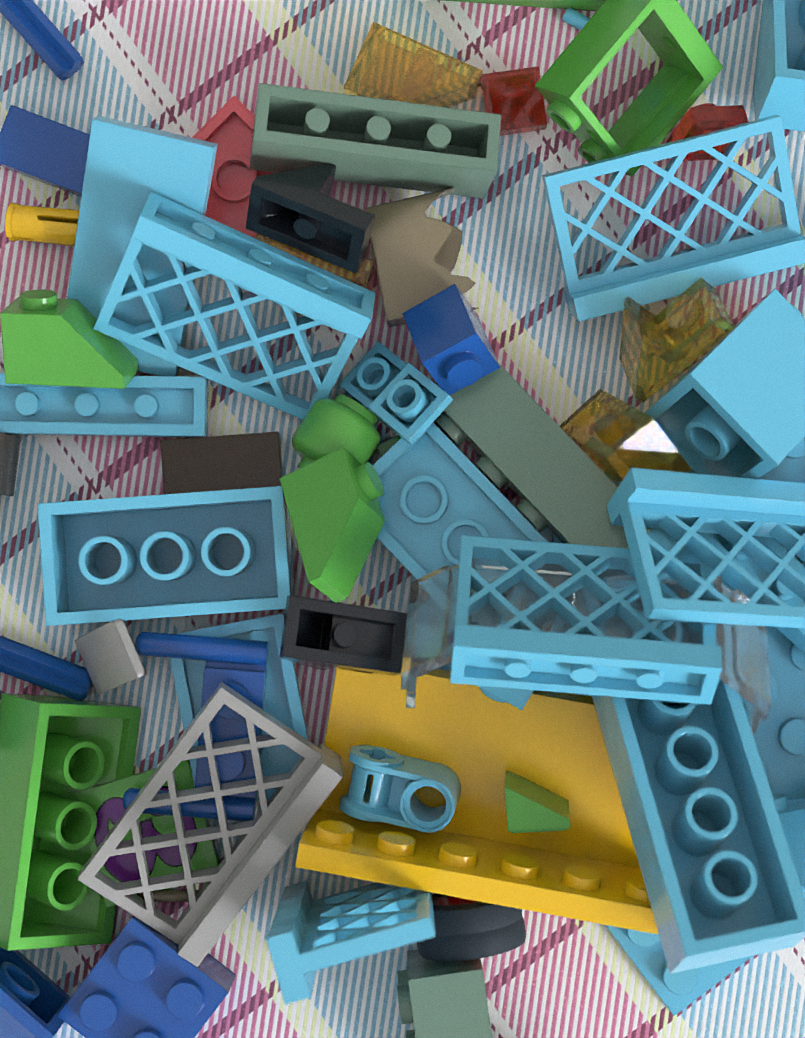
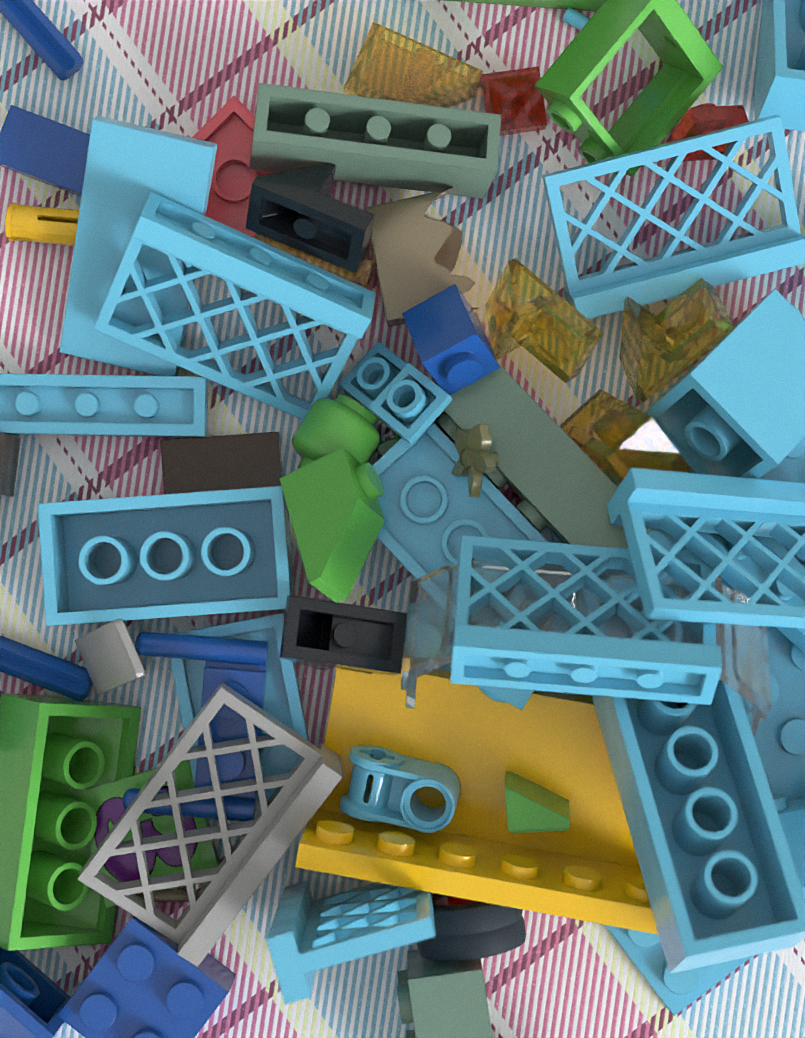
bright green slope [0,289,139,389] -> none
none -> olive plant [451,424,499,497]
none -> clear yellow slope [485,258,603,383]

